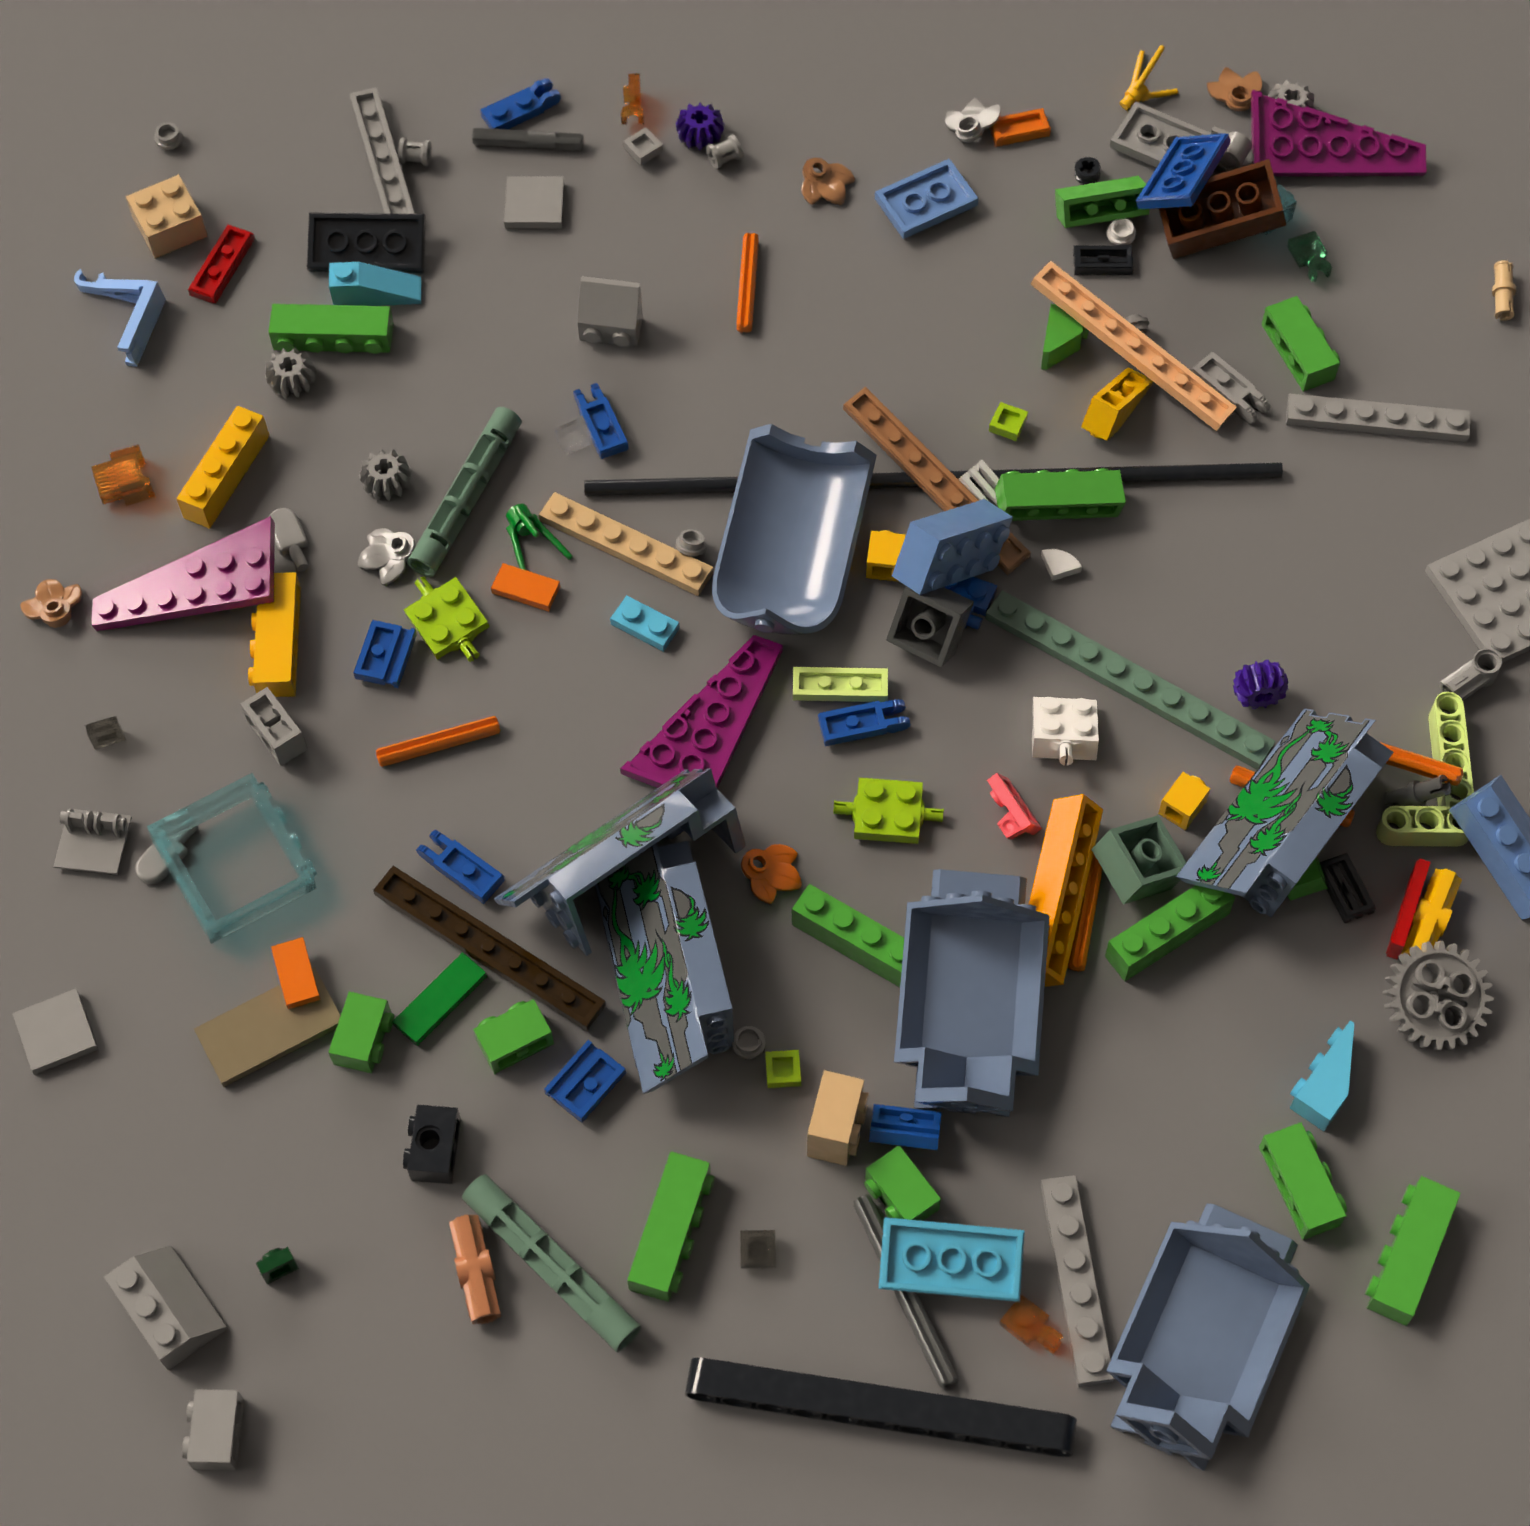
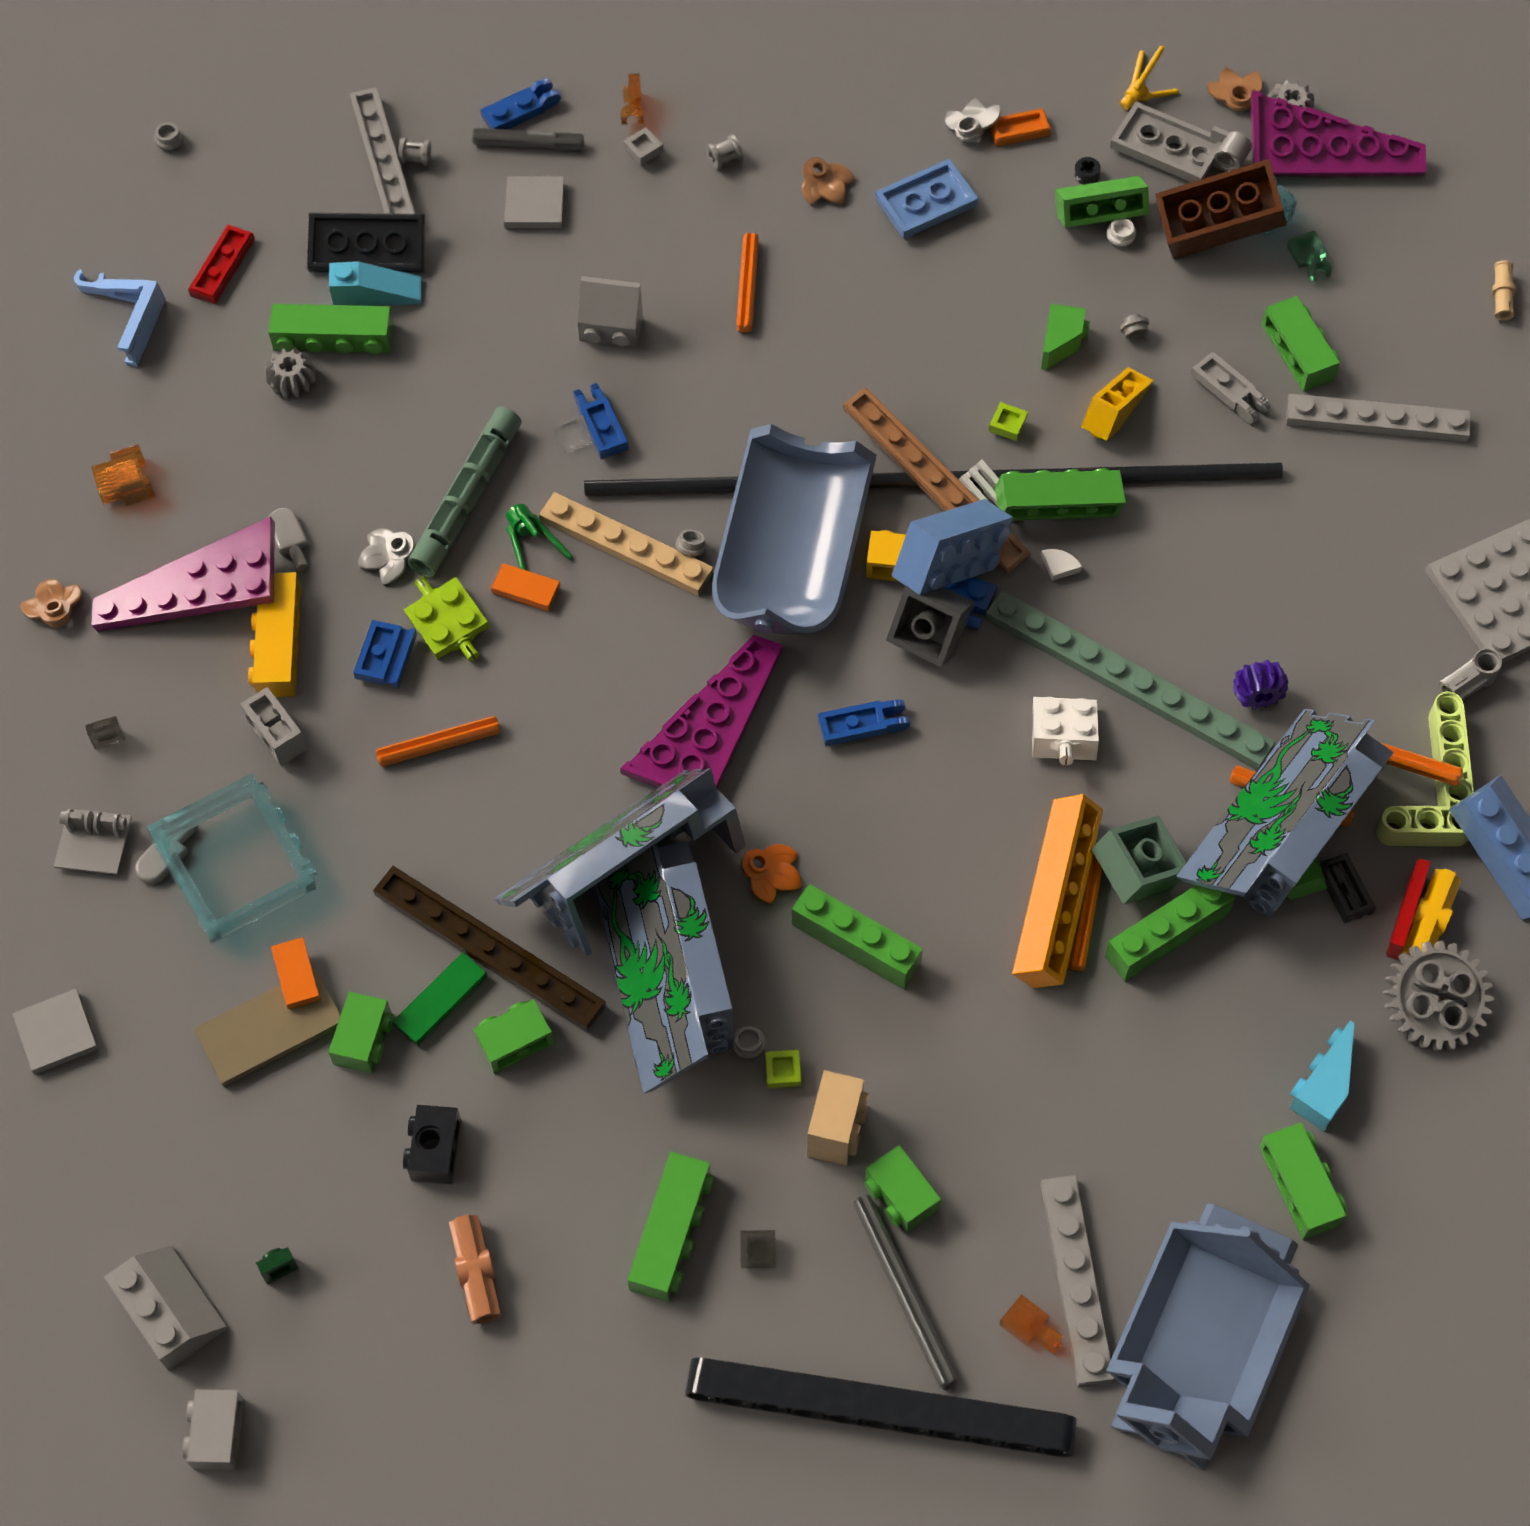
tan brick [125,175,208,259] -> none
yellow brick [176,405,270,529] -> none
light grey gear [359,448,412,501] -> none
blue hinge [416,830,505,904] -> none
sand green piece [462,1174,641,1352] -> none
blue plate [544,1040,626,1123] -> none
medium azure plate [610,595,680,652] -> none
dark purple gear [676,101,724,151] -> none
yellowish green plate [793,667,888,702] -> none
lime plate [833,778,944,844] -> none
blue plate [869,1104,942,1150] -> none
medium azure tile [878,1217,1025,1302] -> none
sand blue panel [894,869,1050,1117] -> none
coral hinge [987,773,1042,840] -> none
light nougat plate [1030,261,1237,431] -> none
black tile [1073,245,1134,275] -> none
blue tile [1136,133,1231,209] -> none
yellow brick [1158,772,1210,831] -> none
bright green brick [1365,1176,1461,1326] -> none
dark grey pin [1384,775,1451,808] -> none

